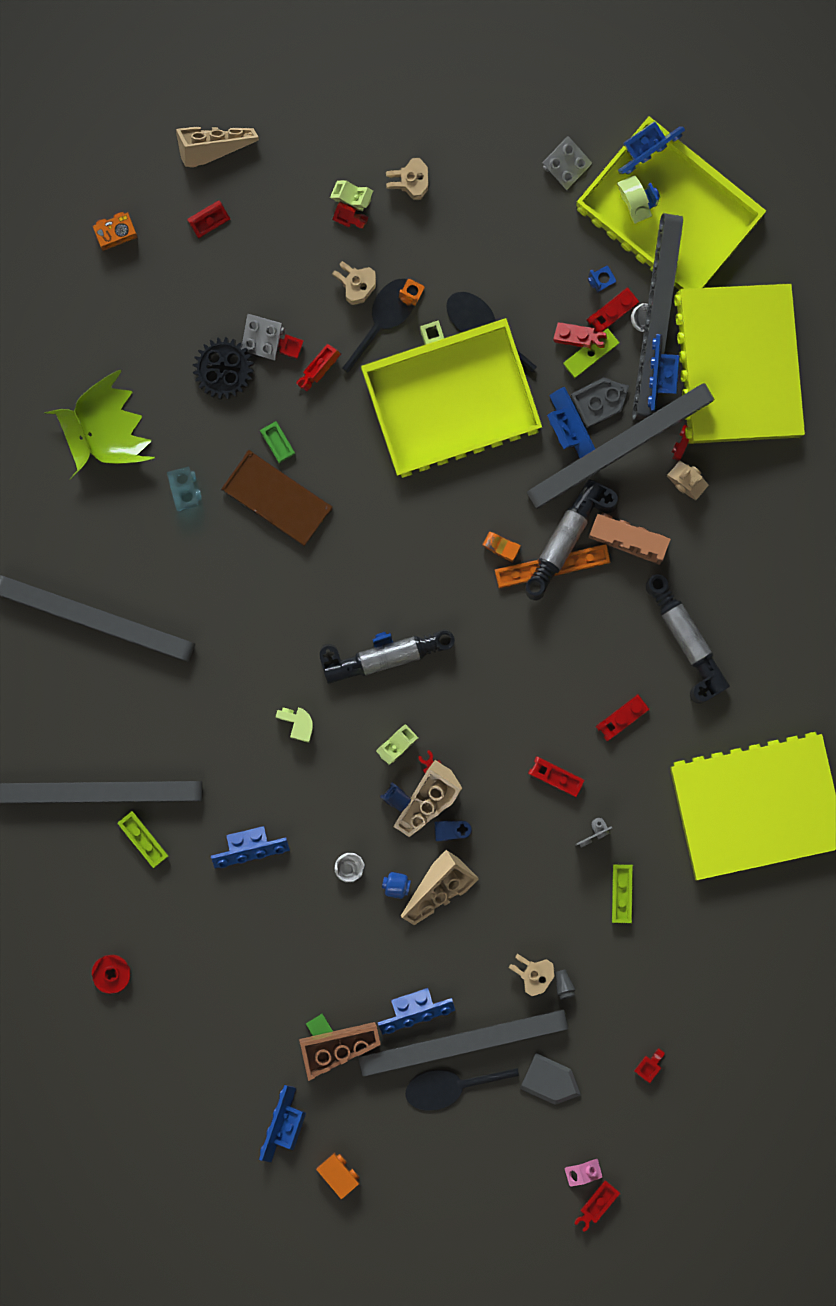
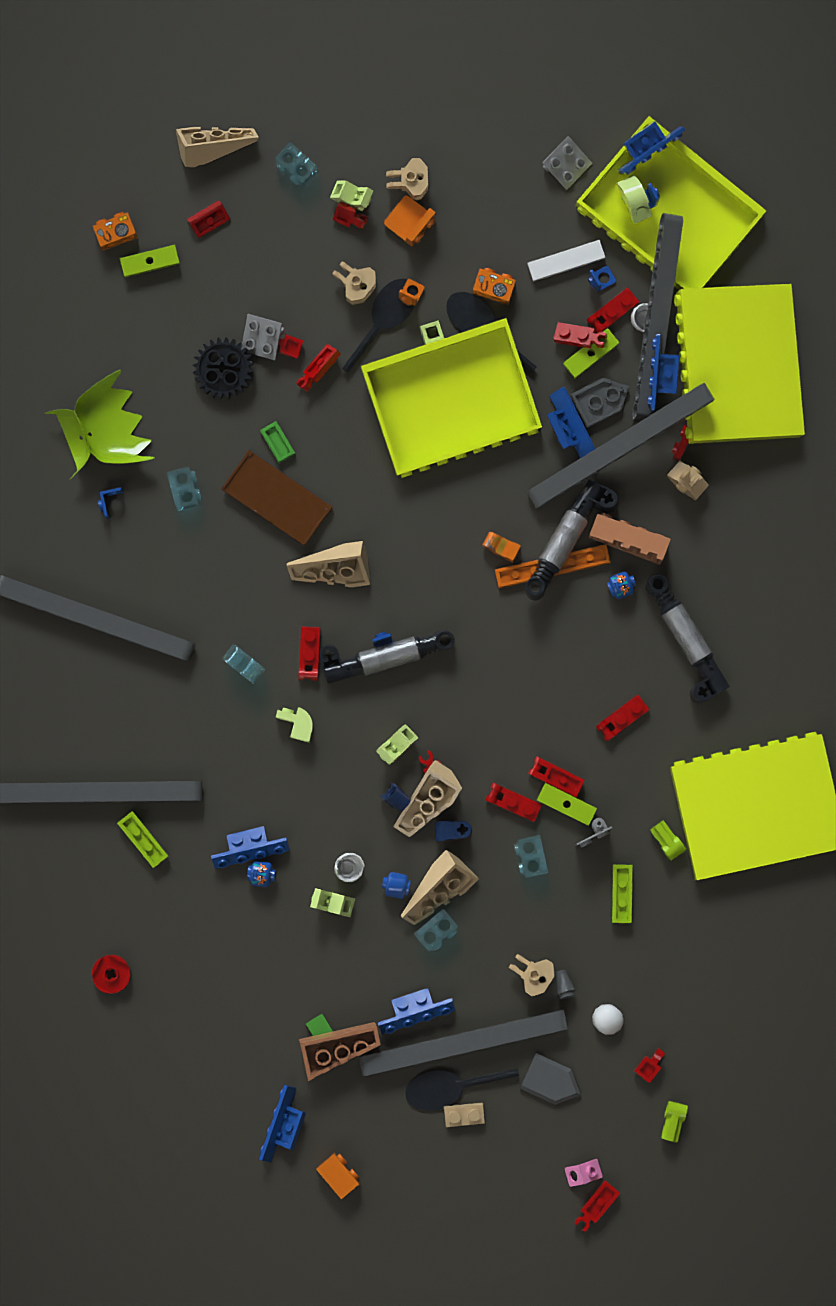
none -> blue bracket [98,488,123,519]
none -> lime tile [120,245,180,278]
none -> clear light blue brick [222,644,265,684]
none -> blue head [247,861,276,887]
none -> clear light blue brick [275,142,319,188]
none -> tan wedge [287,541,370,587]
none -> red plate [298,626,321,681]
none -> yellowish green brick [310,888,355,917]
none -> orange bracket [384,195,436,247]
none -> clear light blue brick [414,909,458,952]
none -> tan plate [444,1103,485,1127]
none -> orange brick [472,268,516,305]
none -> red plate [485,783,542,822]
none -> clear light blue brick [514,835,548,878]
none -> white tile [527,240,605,282]
none -> lime tile [537,783,597,826]
none -> white hair [592,1004,624,1035]
none -> blue head [607,572,636,599]
none -> lime piece [650,820,686,861]
none -> lime piece [661,1101,688,1142]

